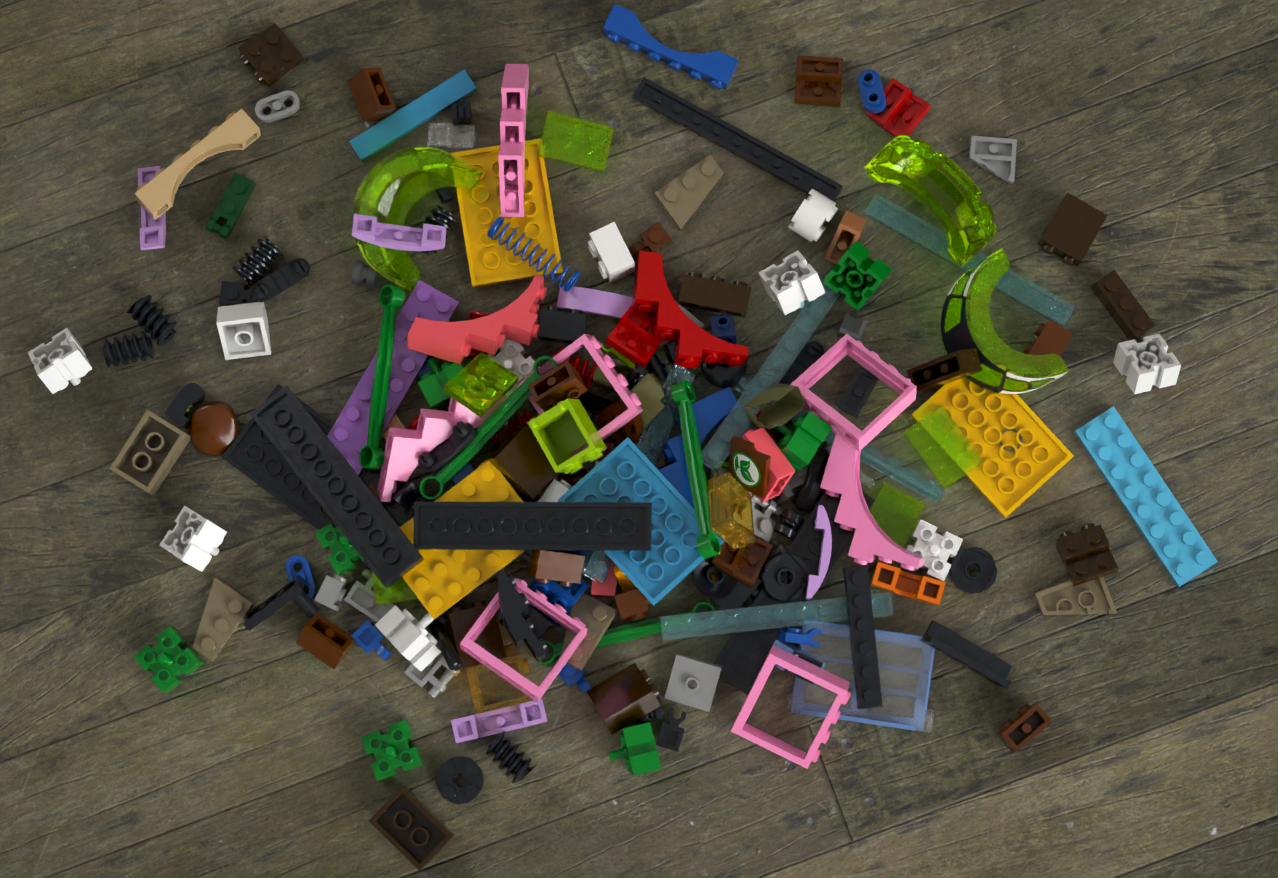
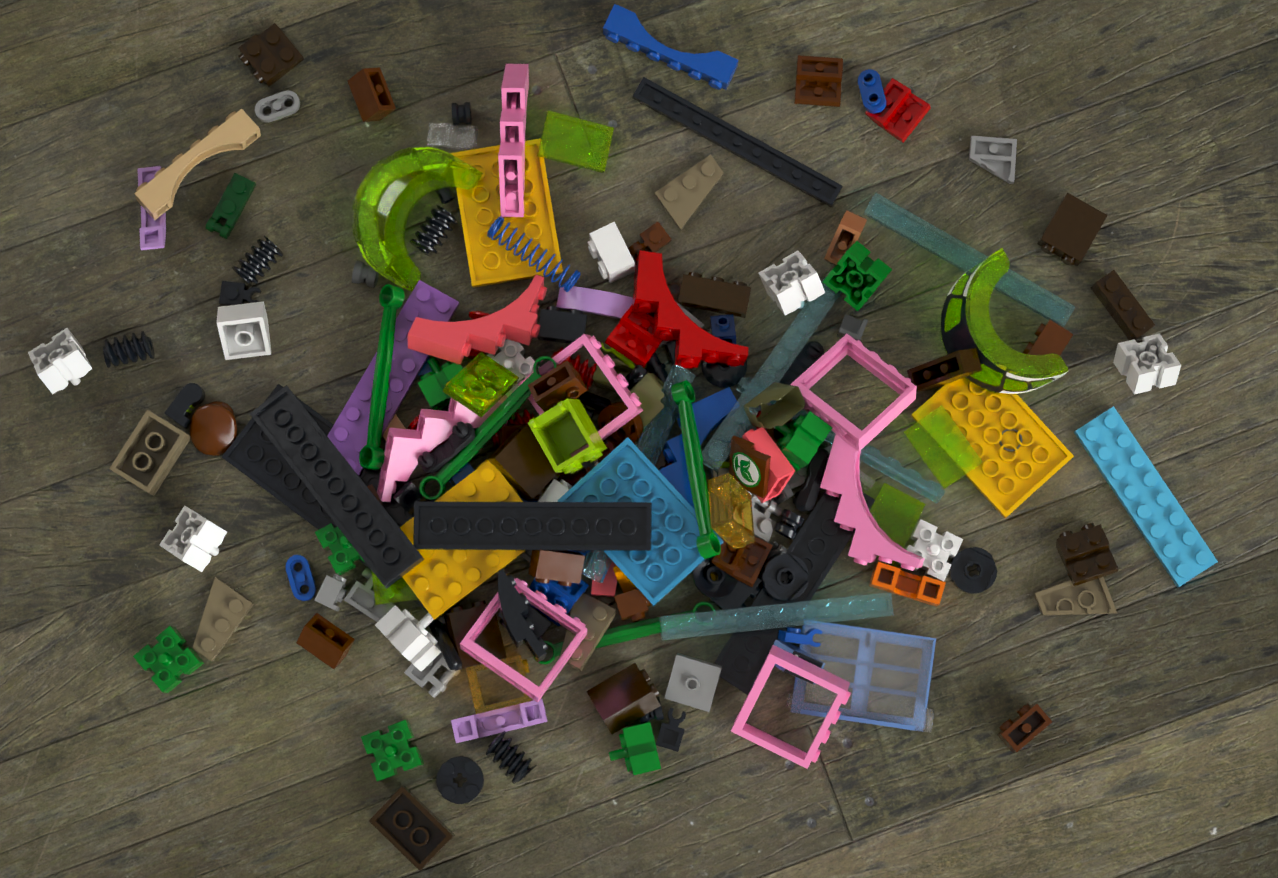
black piece [127,295,177,346] -> none
black piece [243,575,319,631] -> none
black piece [250,258,310,302] -> none
dark azure tile [349,69,477,162] -> none
blue plate [351,620,392,661] -> none
lavender slope [352,214,446,251] -> none
blue plate [559,664,592,694] -> none
white brick [788,188,838,242] -> none
lavender slope [805,505,832,600] -> none
black plate [837,366,879,418] -> none
black plate [843,565,883,709] -> none
clear neon green windscreen [864,135,997,267] -> none
black fence [921,620,1013,688] -> none

